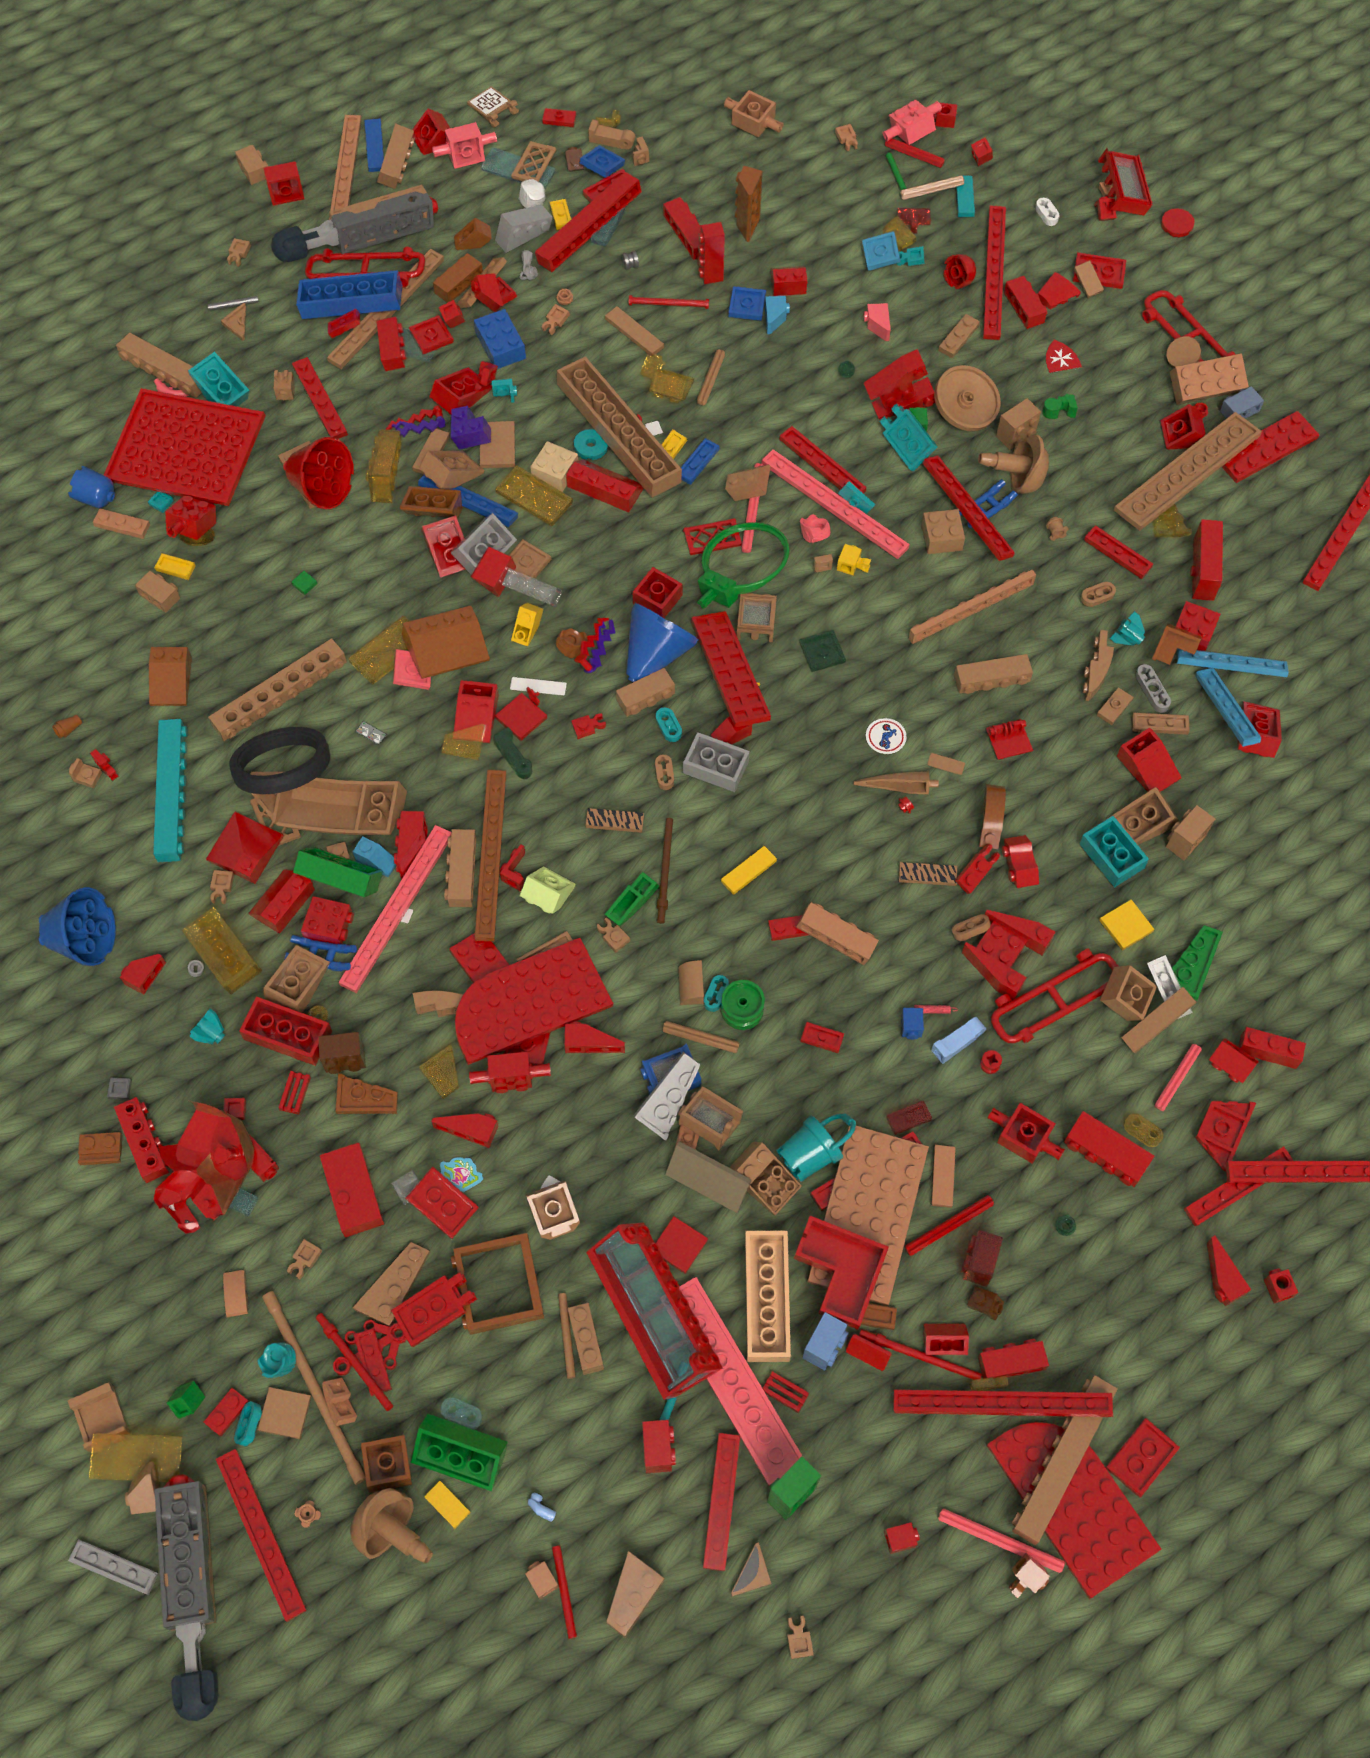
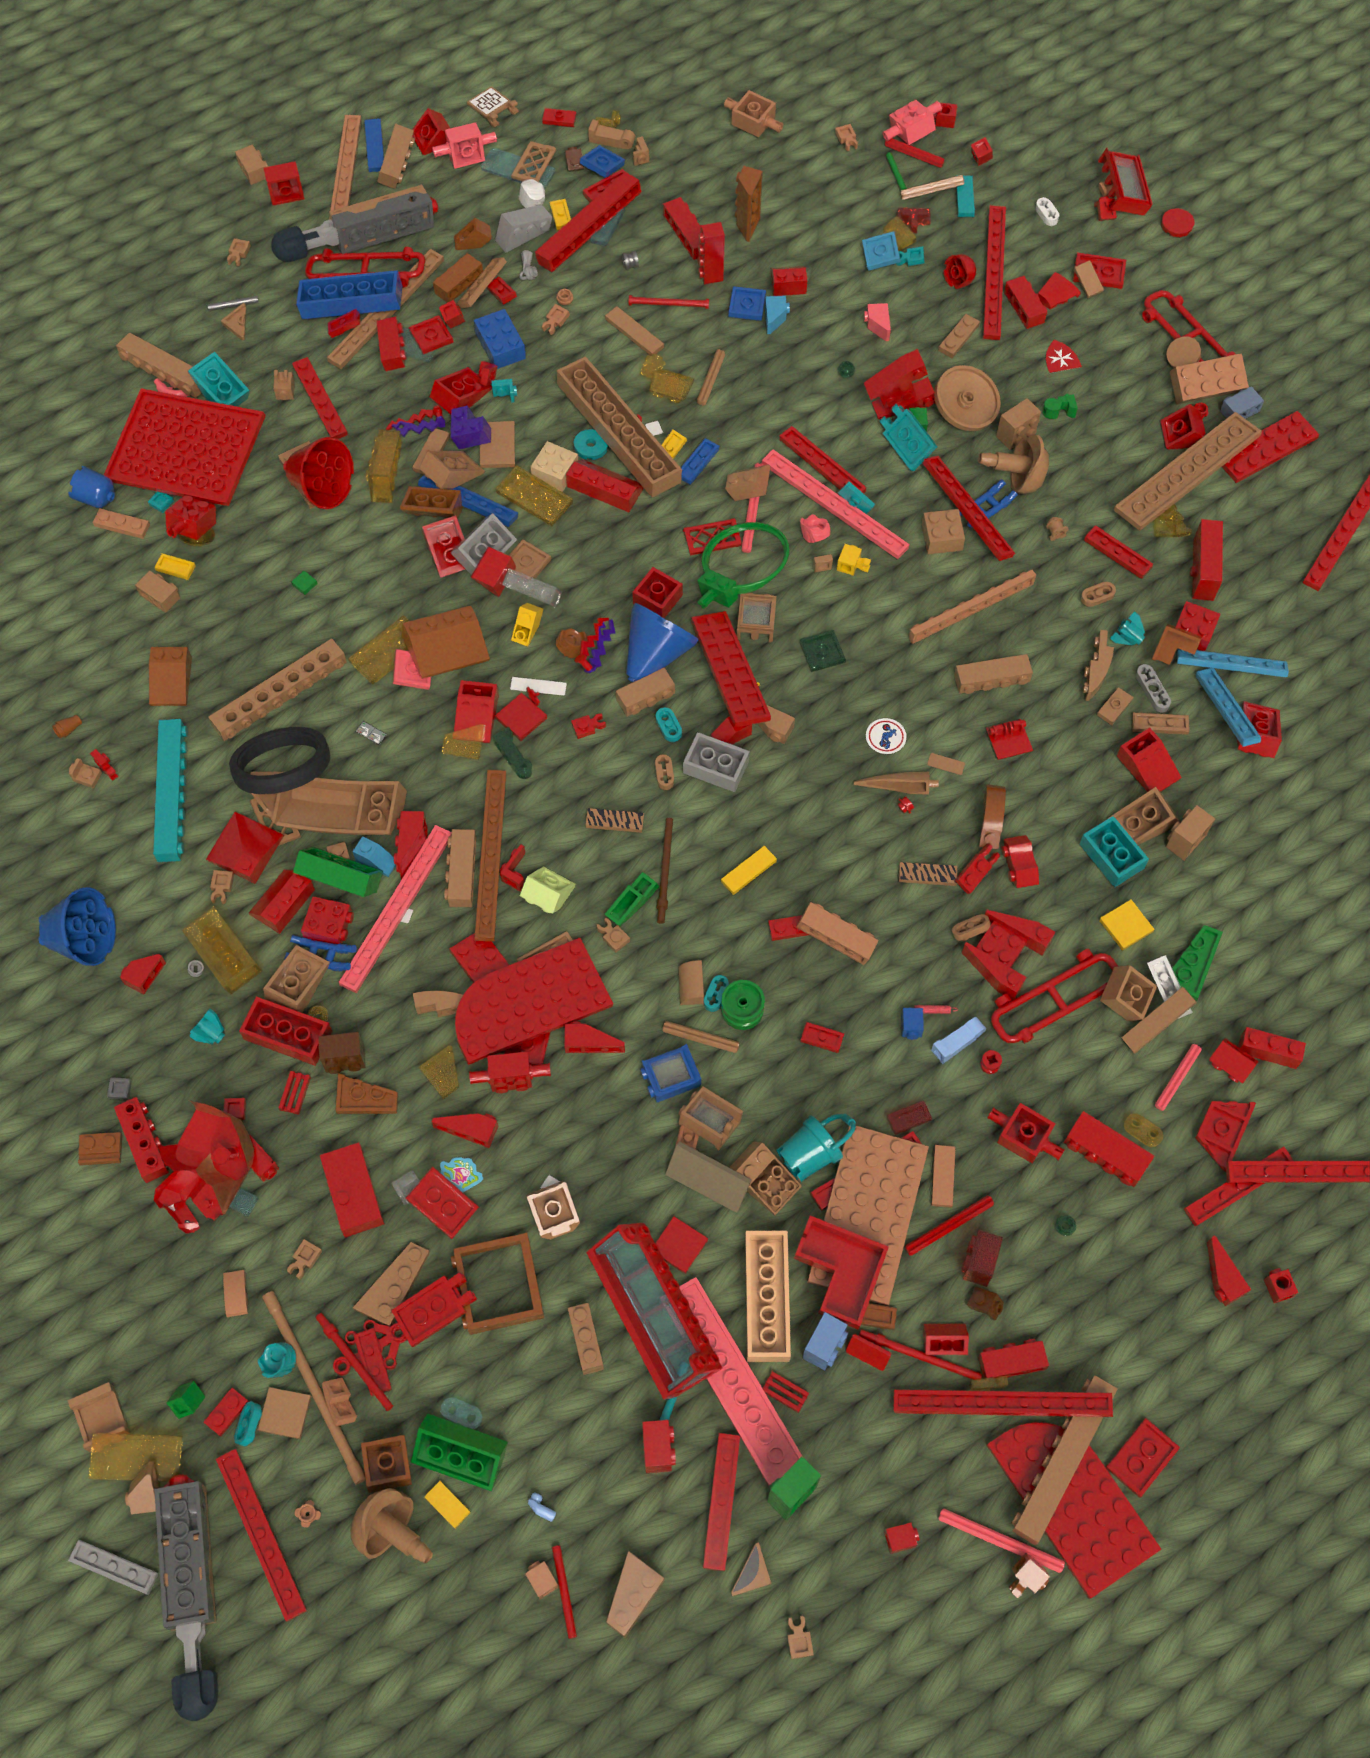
red slope [471,273,504,312] -> none
medium nougat bar [558,1293,575,1379] -> none
wing [634,1052,700,1141] -> none
none -> medium nougat slope [757,705,795,744]

